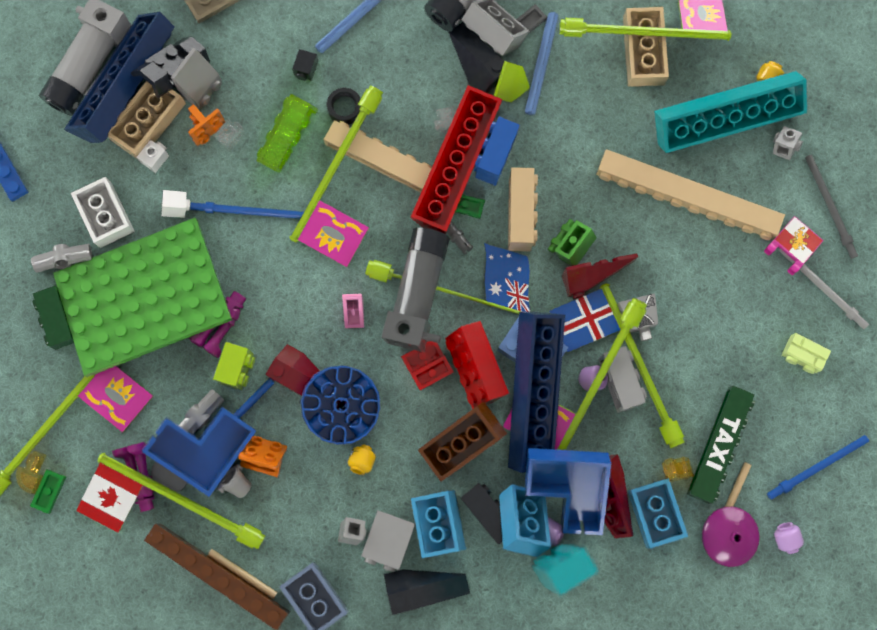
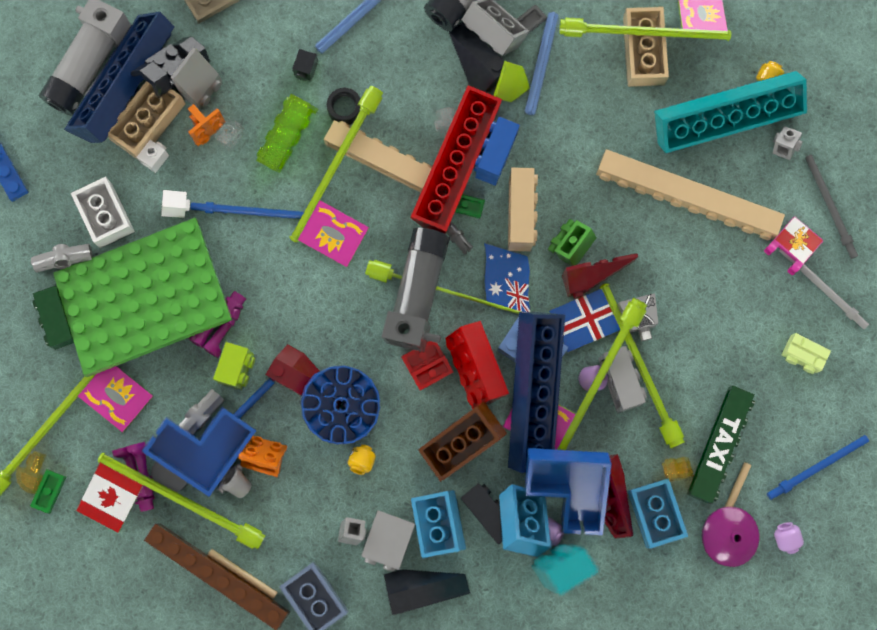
bright pink slope [342,294,364,328] -> none

